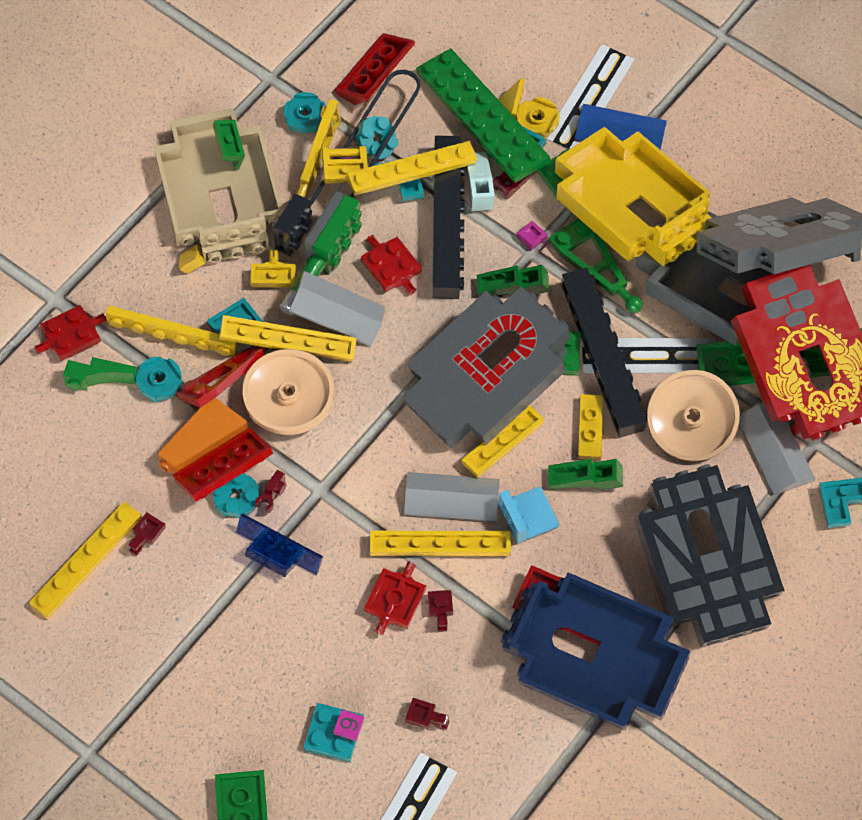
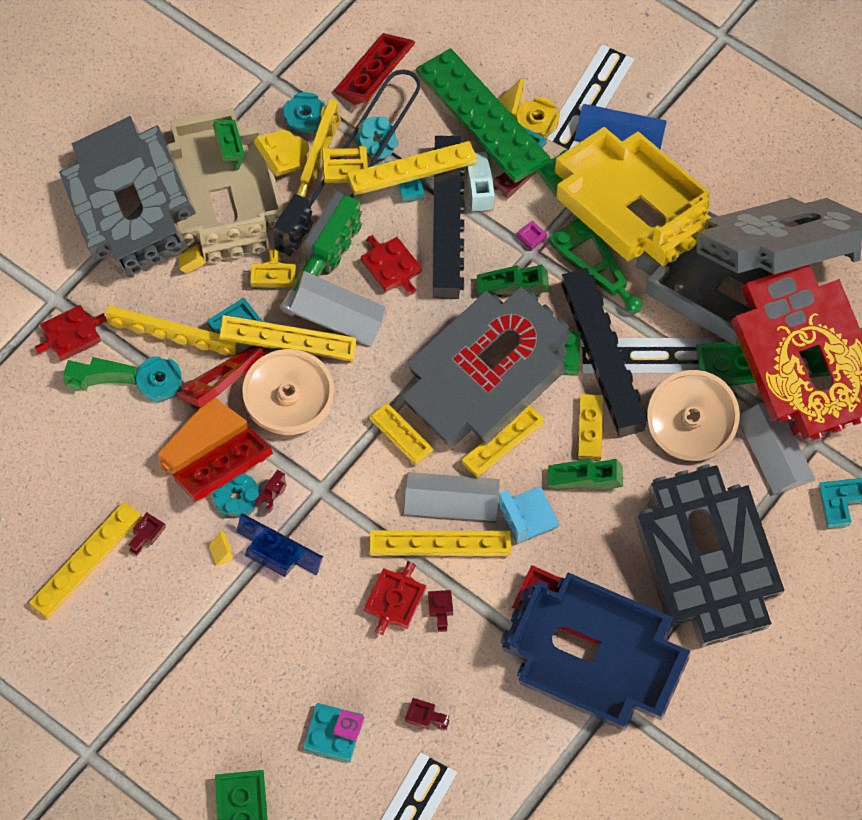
none -> dark grey panel [59,116,196,276]
none -> yellow slope [209,531,233,565]
none -> yellow plate [253,130,310,177]
none -> yellow plate [370,403,433,465]

